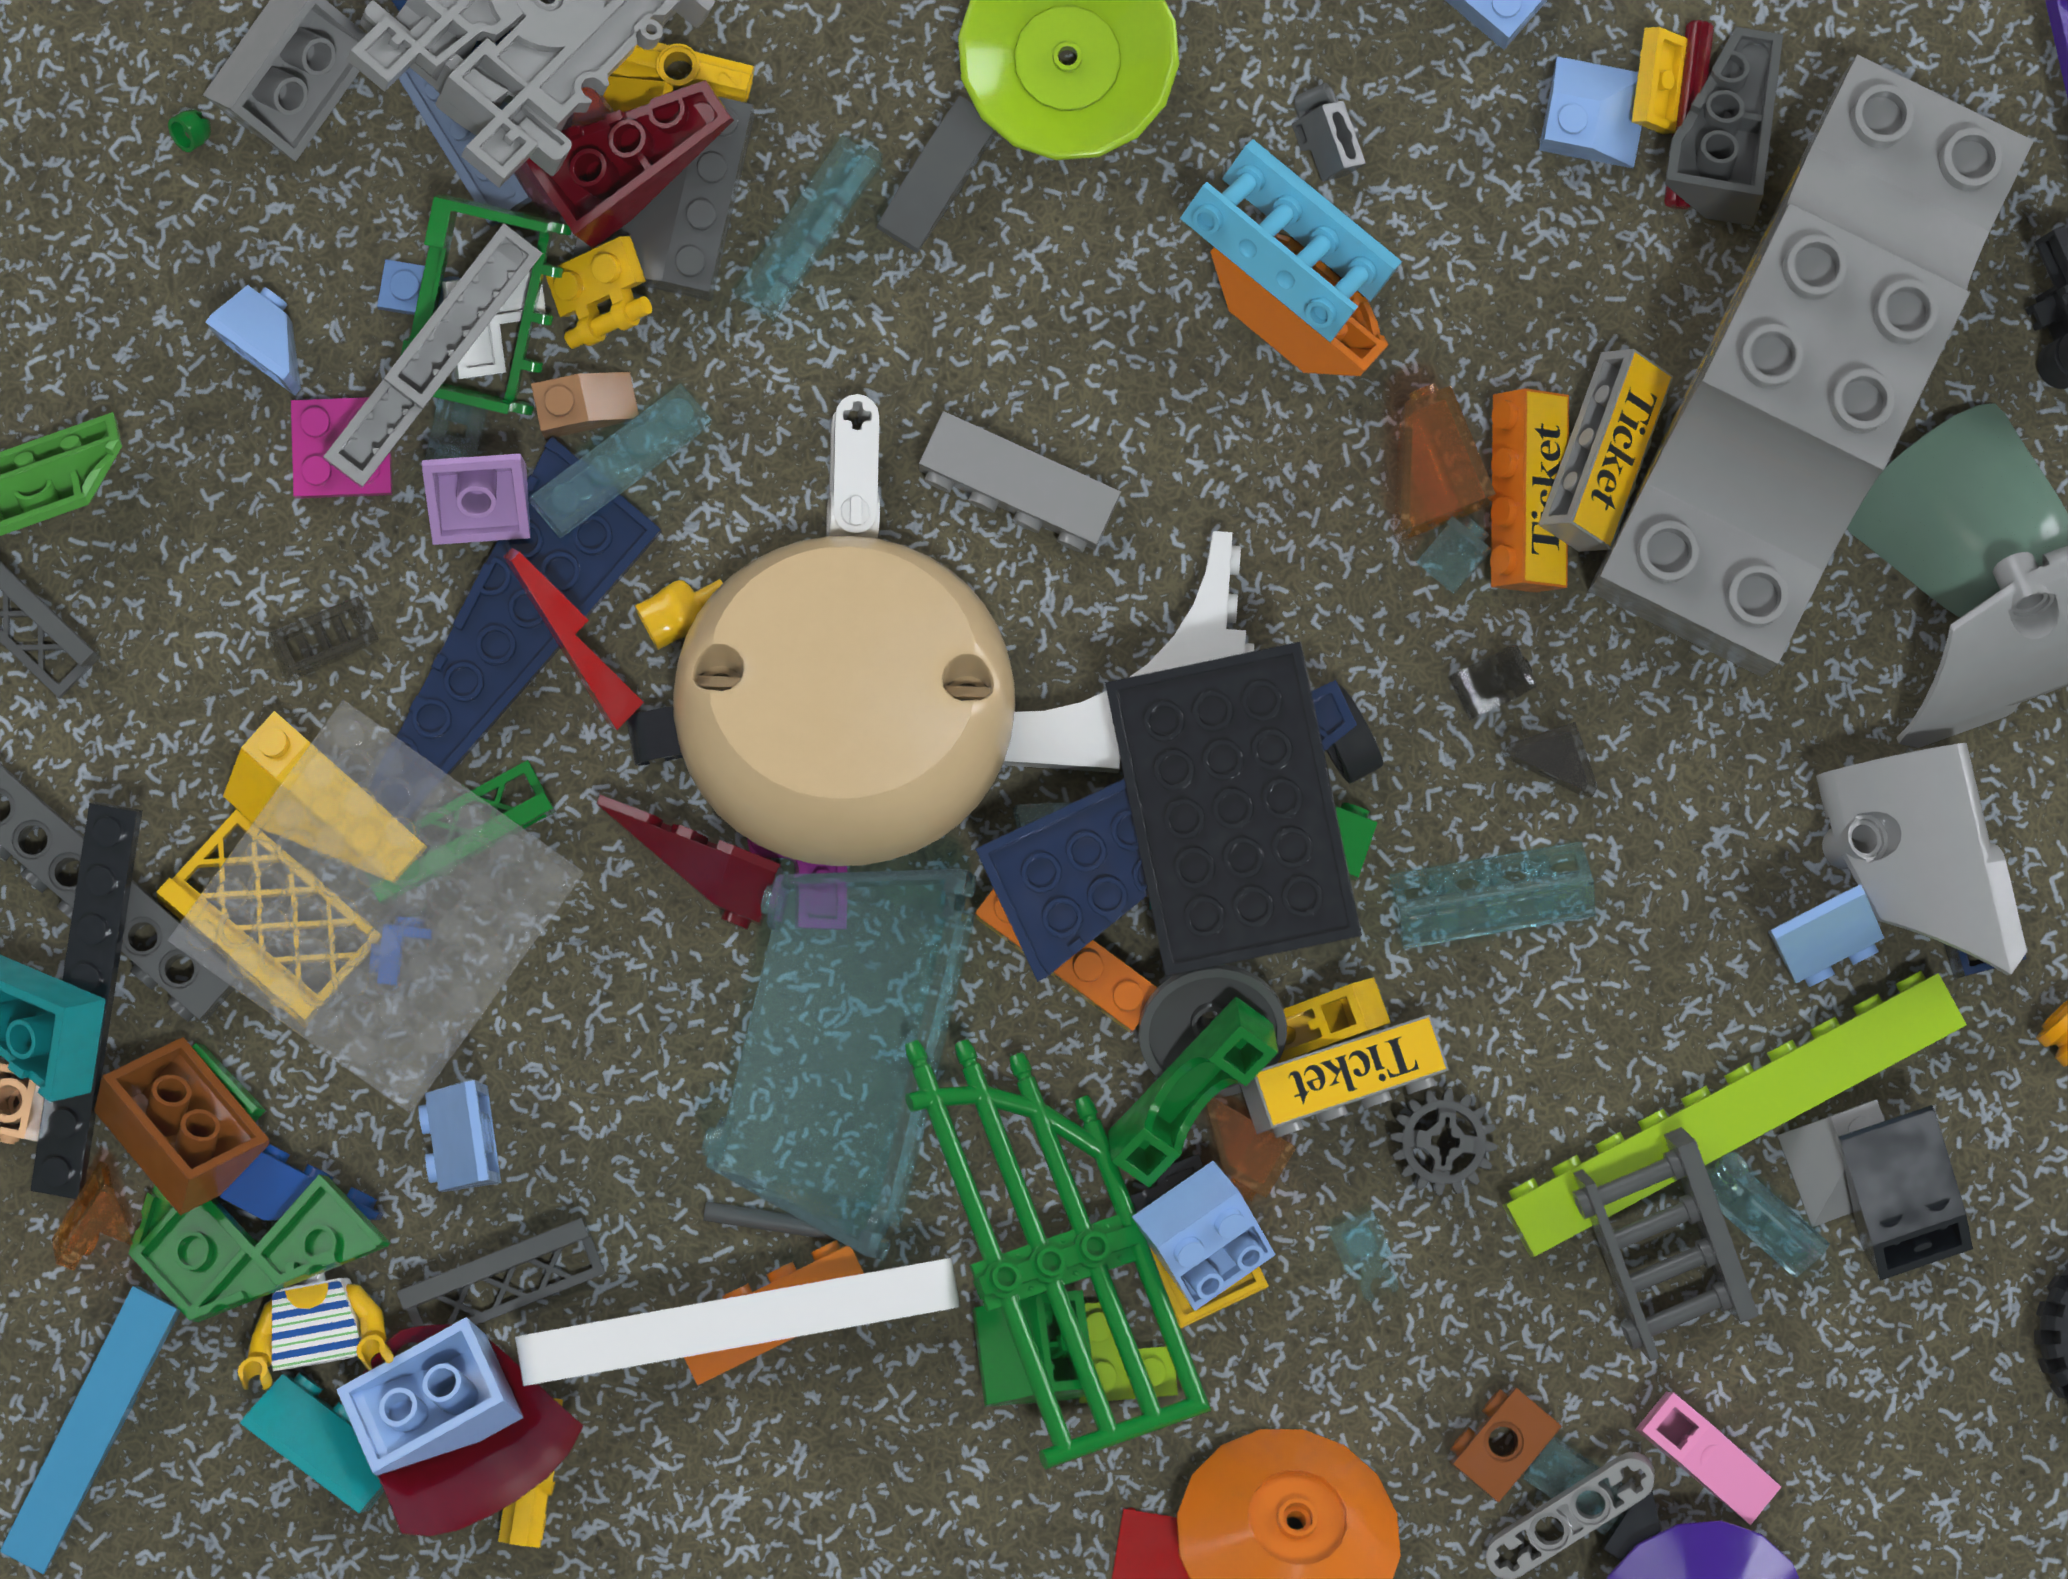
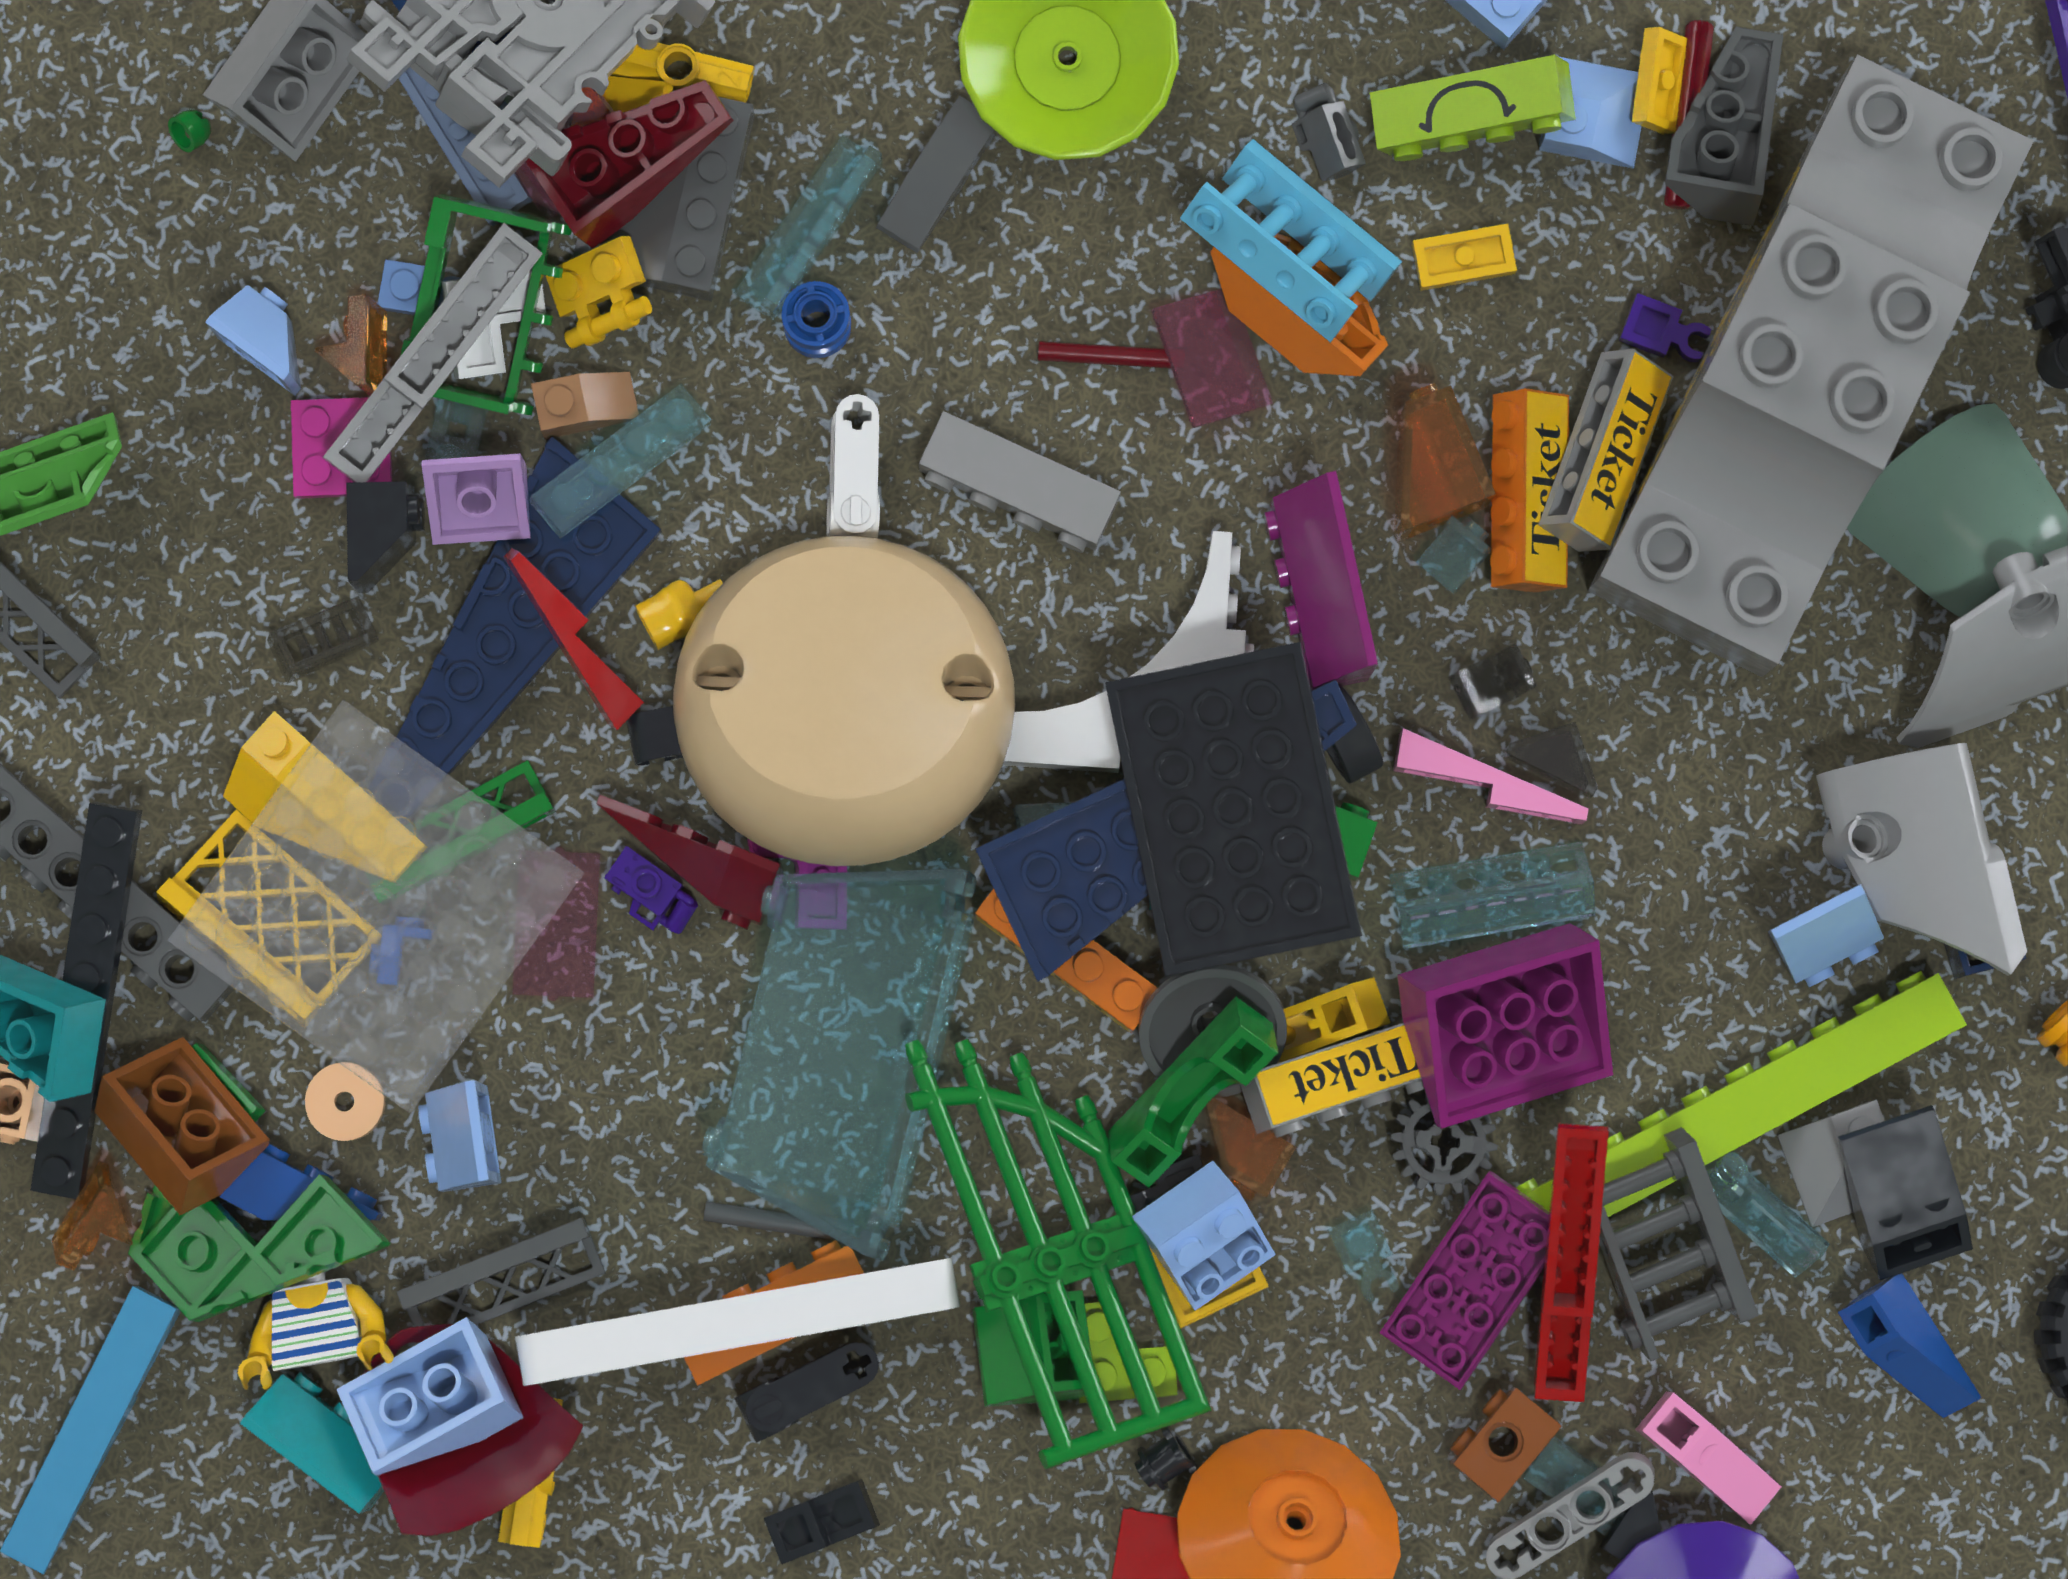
none -> light nougat piece [305,1062,385,1141]
none -> clear orange slope [314,294,387,396]
none -> black slope [347,481,425,593]
none -> clear pink piece [512,847,600,1001]
none -> dark purple piece [604,846,698,934]
none -> black piece [734,1342,879,1443]
none -> black slope [764,1479,880,1565]
none -> blue wheel [782,281,852,358]
none -> dark red bar [1038,341,1184,369]
none -> black brick [1134,1426,1198,1491]
none -> clear pink piece [1151,289,1273,428]
none -> magenta slope [1264,471,1378,691]
none -> lime brick [1370,55,1576,161]
none -> magenta tile [1379,1171,1550,1390]
none -> bright pink slope [1393,728,1588,825]
none -> magenta slope [1397,923,1613,1129]
none -> yellow plate [1412,224,1517,291]
none -> red slope [1534,1123,1609,1402]
none -> dark purple plate [1619,293,1712,362]
none -> blue slope [1838,1273,1982,1418]

